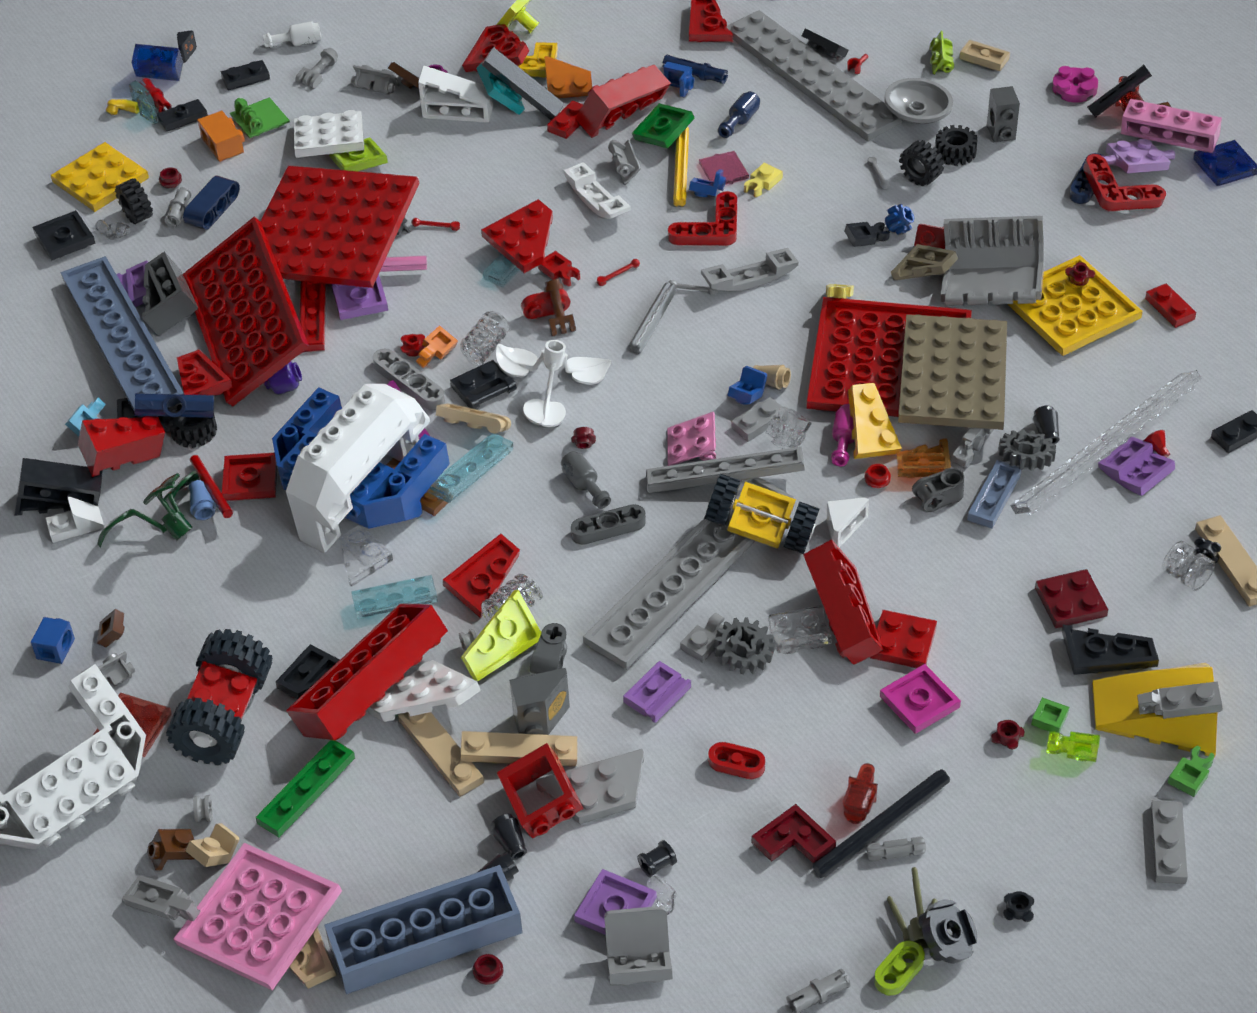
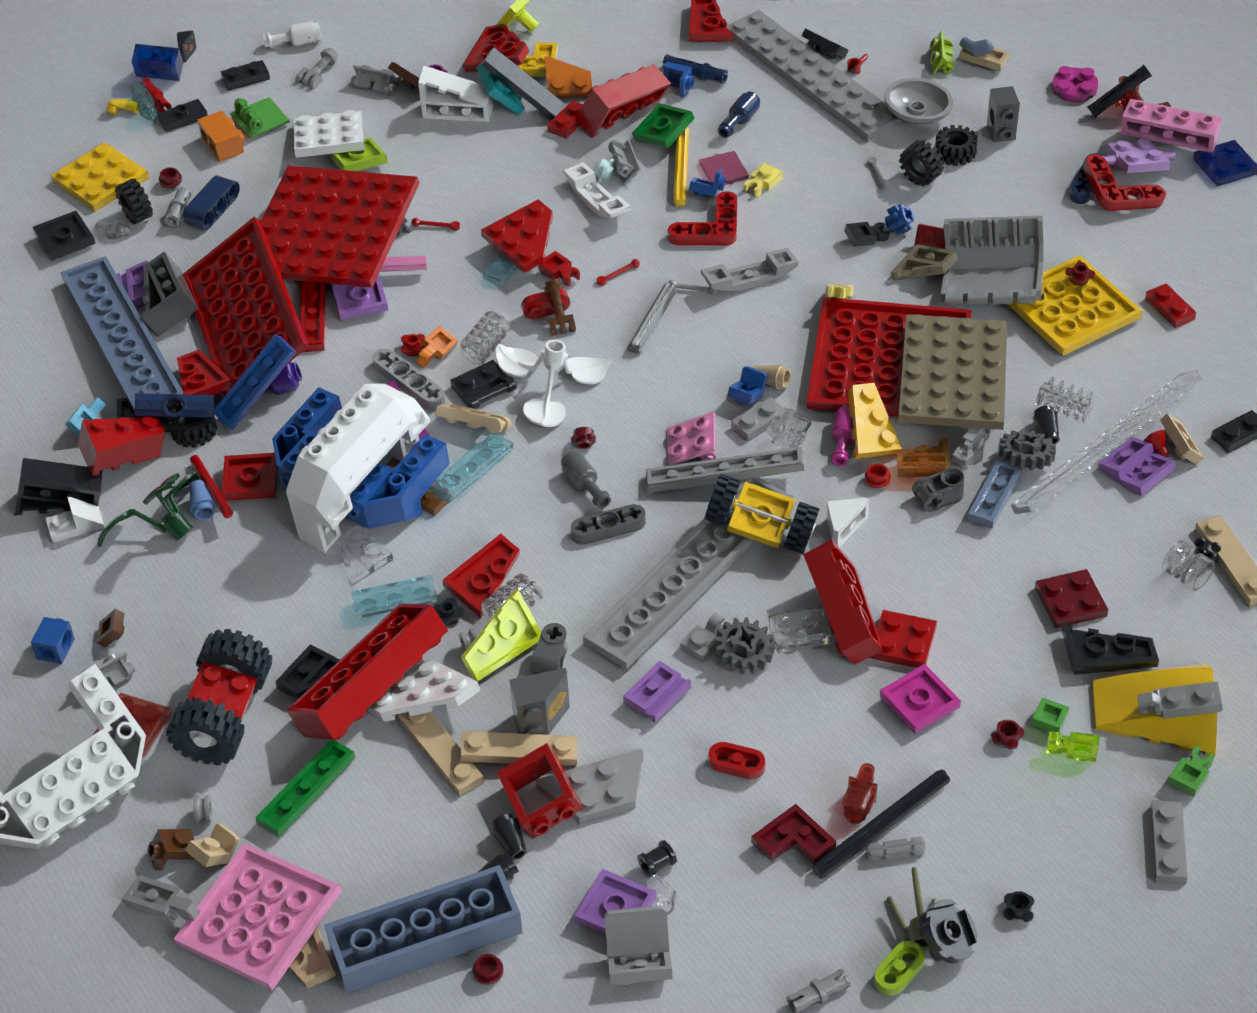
none -> blue plate [214,334,296,429]
none -> black plate [433,597,464,626]
none -> light aqua plate [595,159,615,183]
none -> sand blue arm [959,37,994,56]
none -> clear piece [1036,377,1094,423]
none -> tan plate [1160,413,1204,465]

